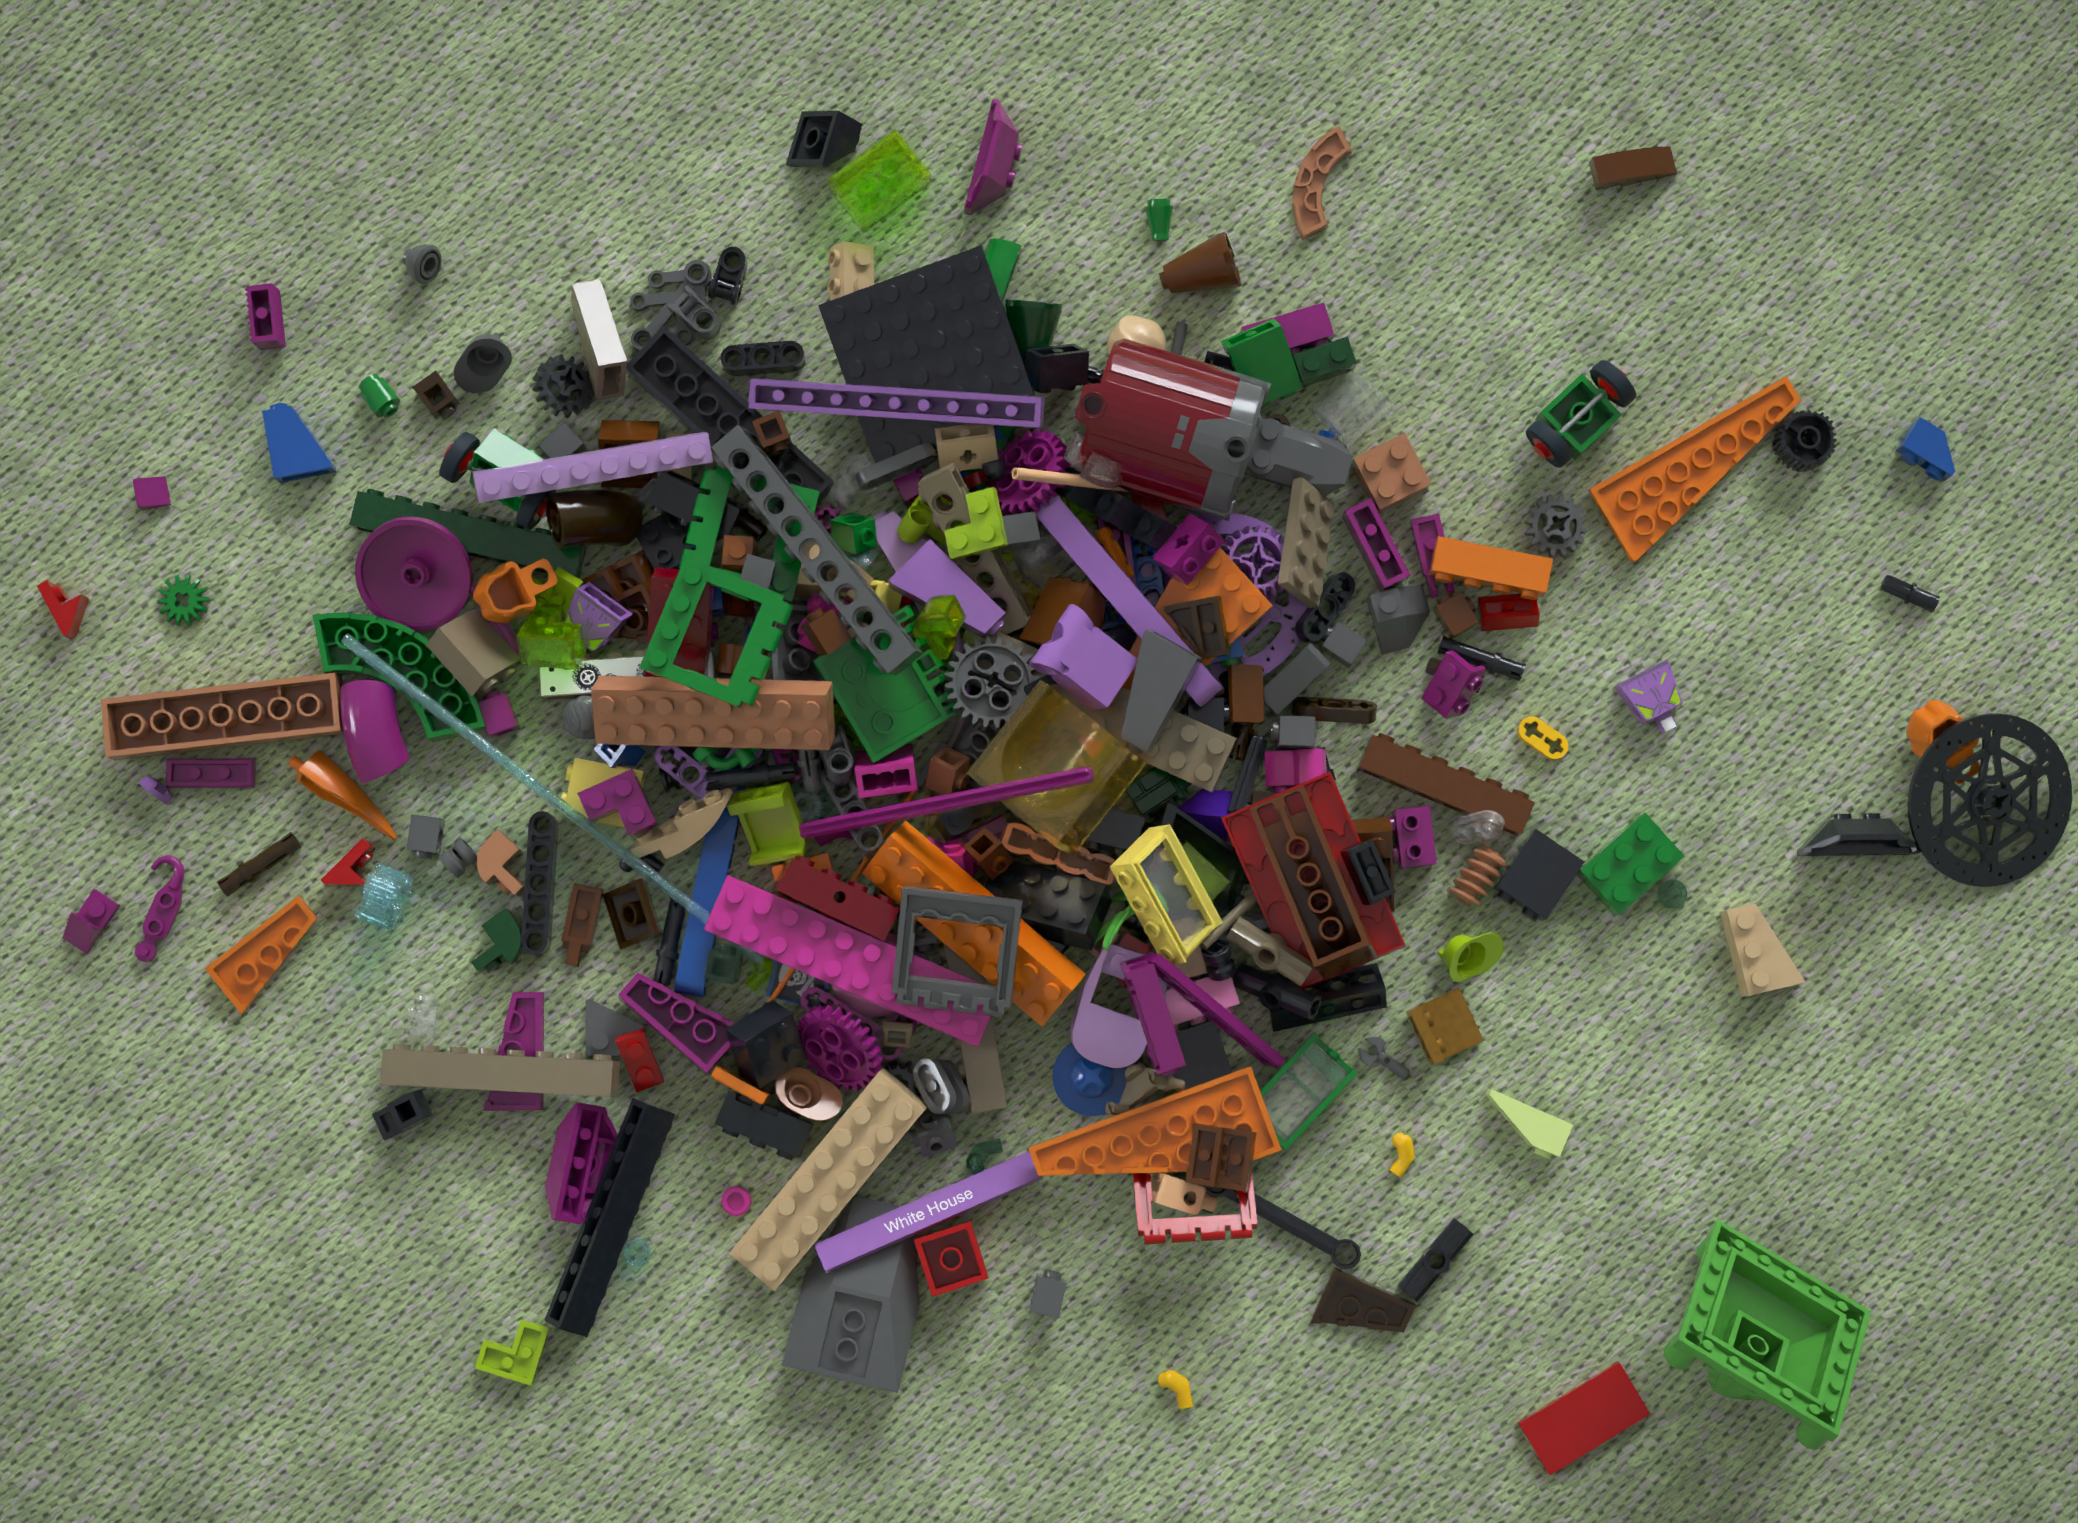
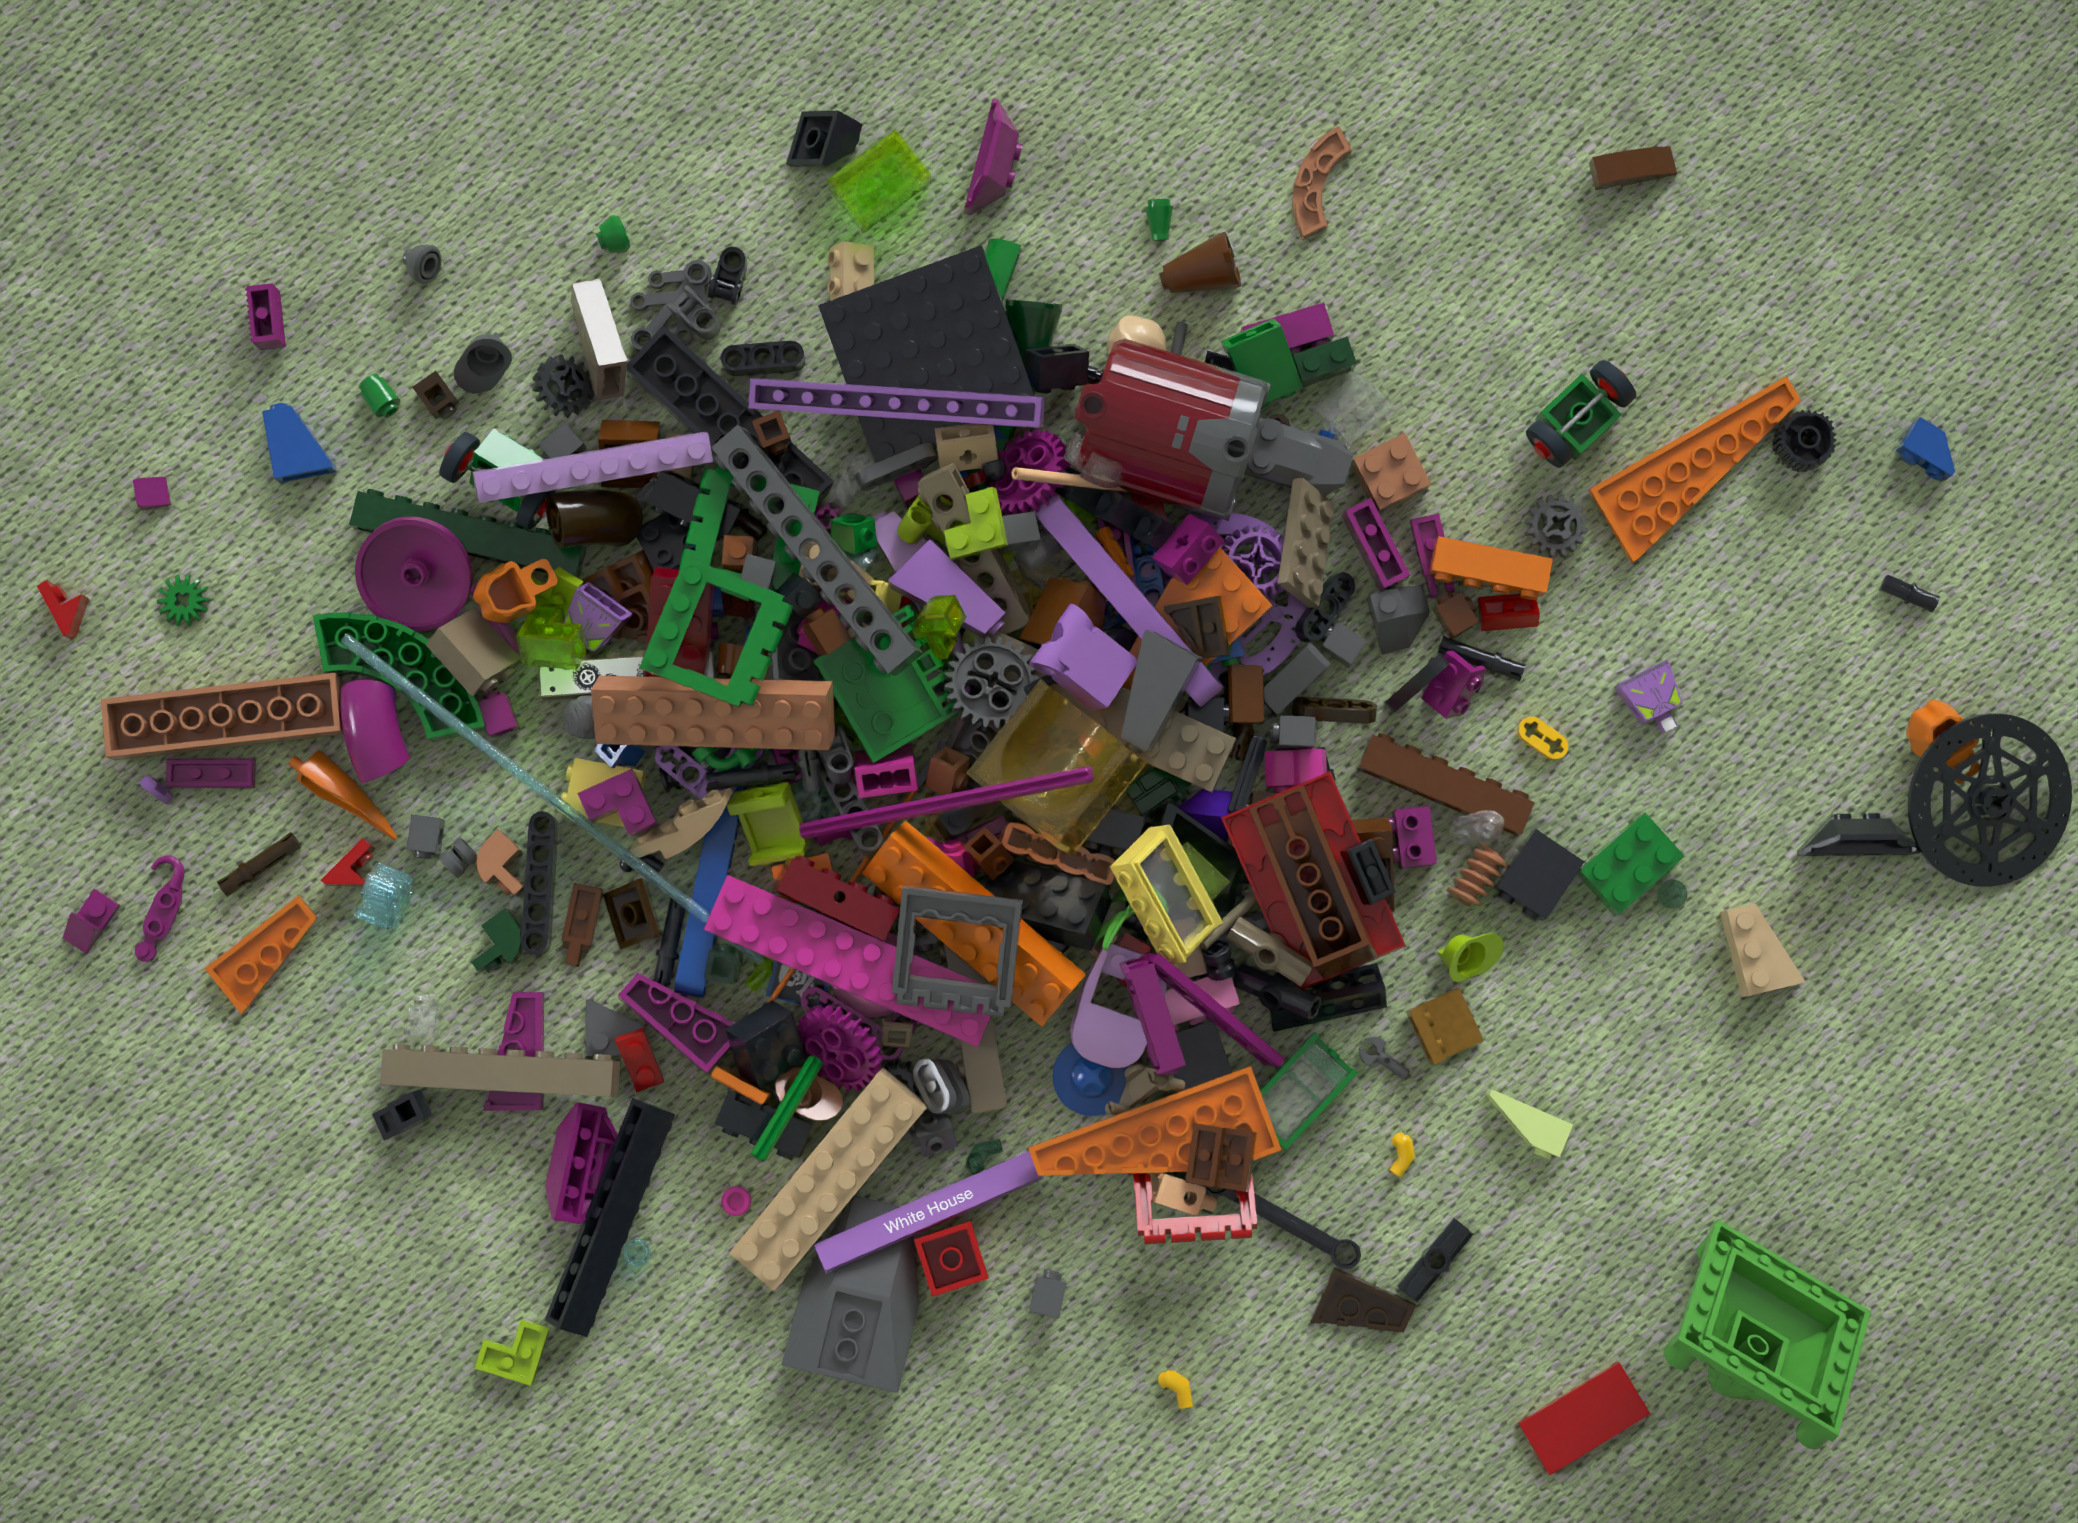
none -> green cone [595,215,631,253]
none -> green axle [751,1055,823,1162]
none -> black brick [776,573,823,620]
none -> black beam [1384,653,1449,713]

